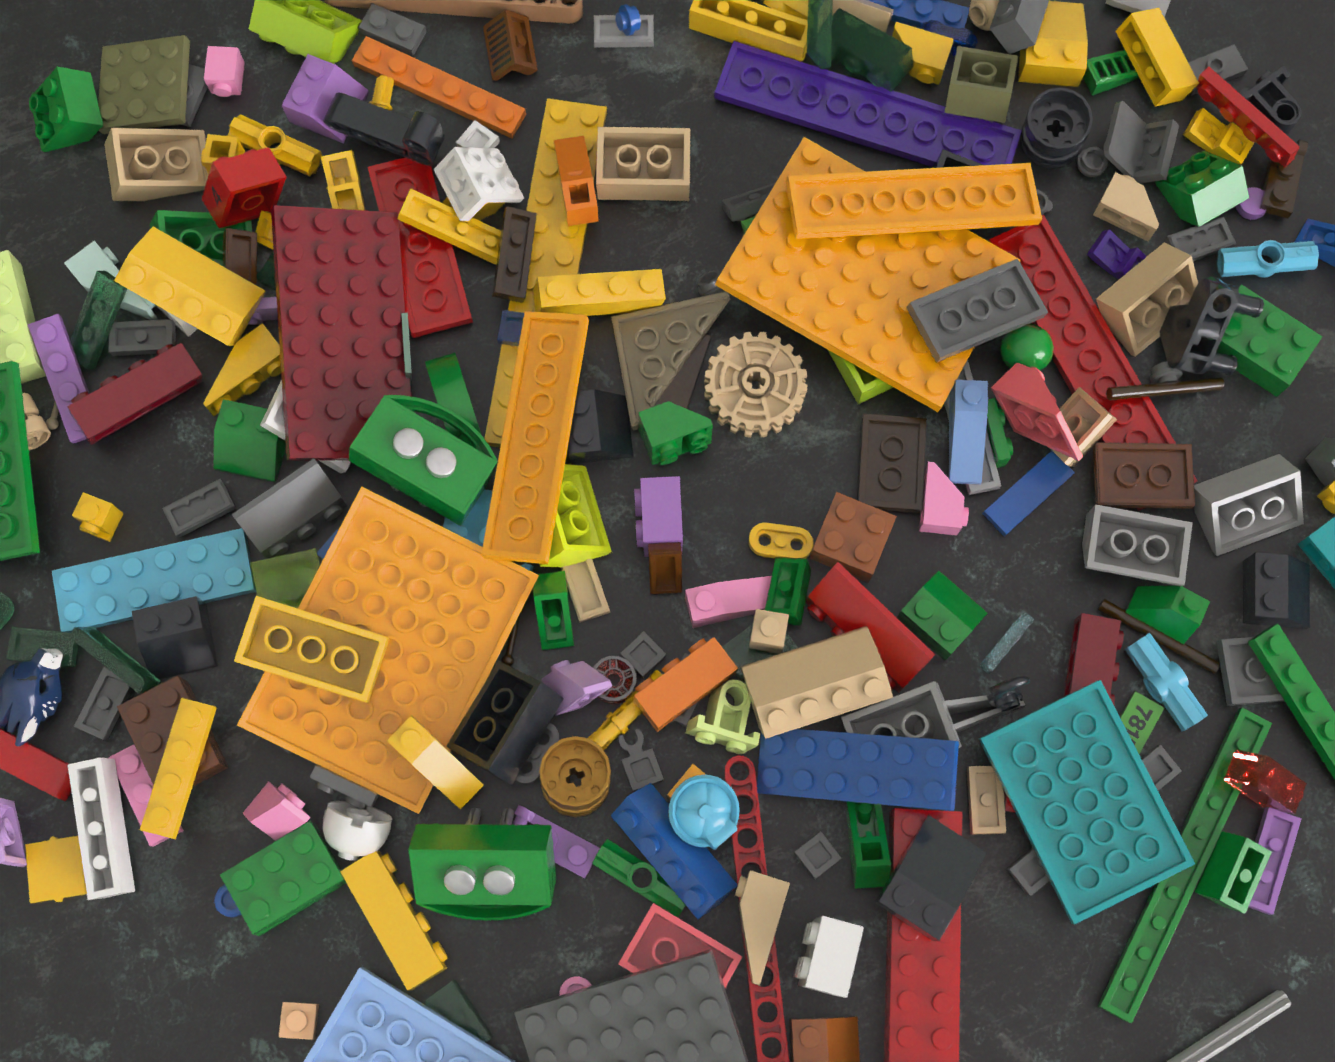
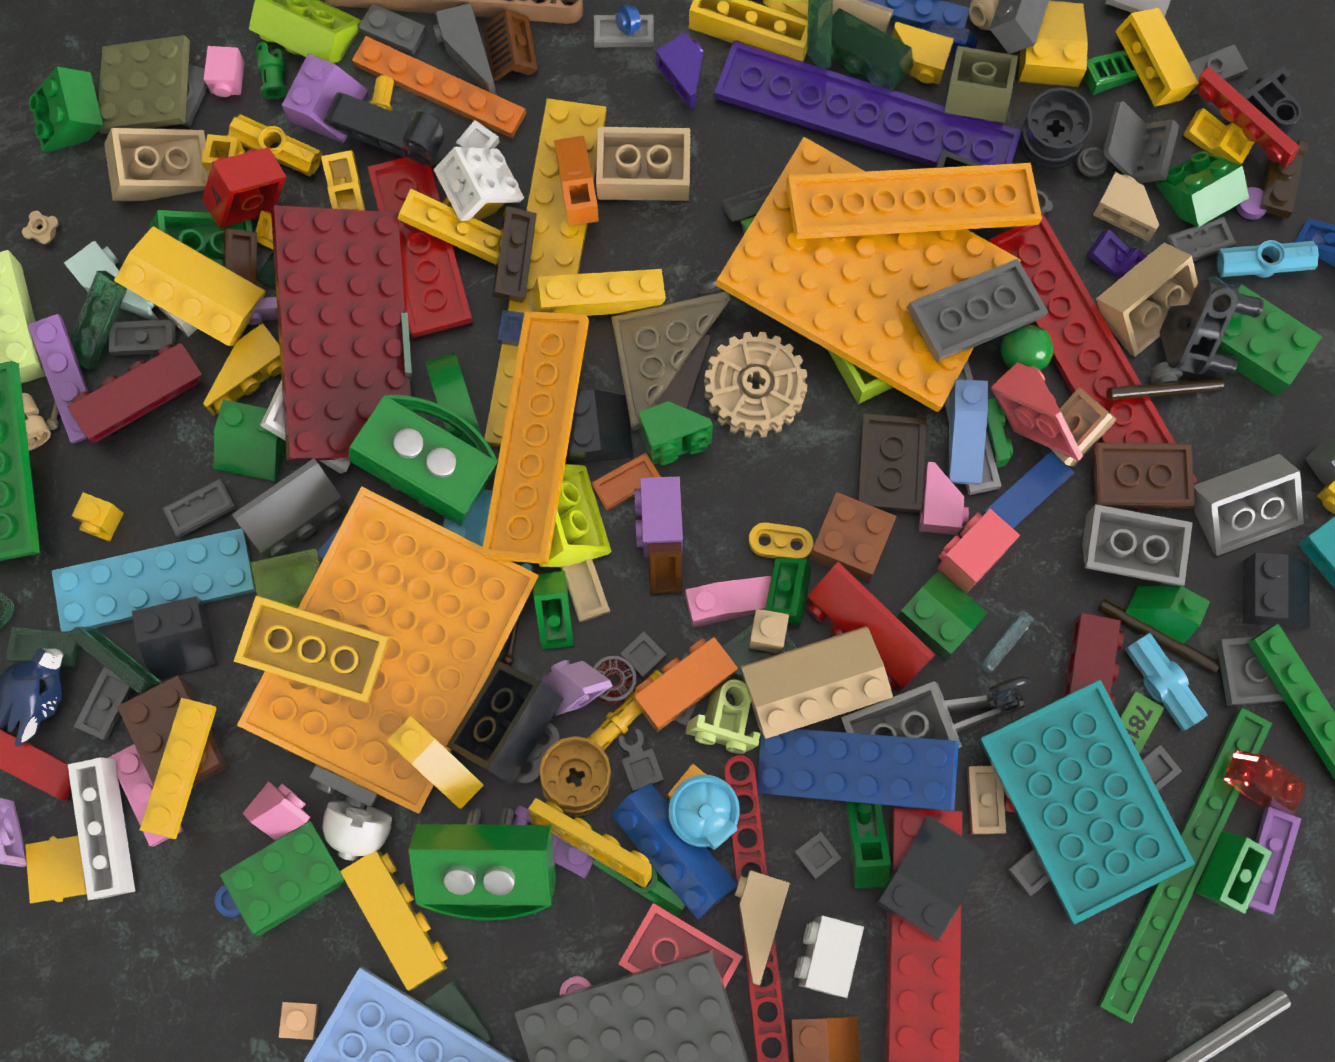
none -> tan plate [22,211,59,244]
none -> green piece [256,41,287,100]
none -> dark grey slope [433,3,496,95]
none -> yellow plate [528,798,652,888]
none -> orange tile [591,453,661,512]
none -> dark purple slope [656,32,704,110]
none -> coral brick [937,509,1020,594]

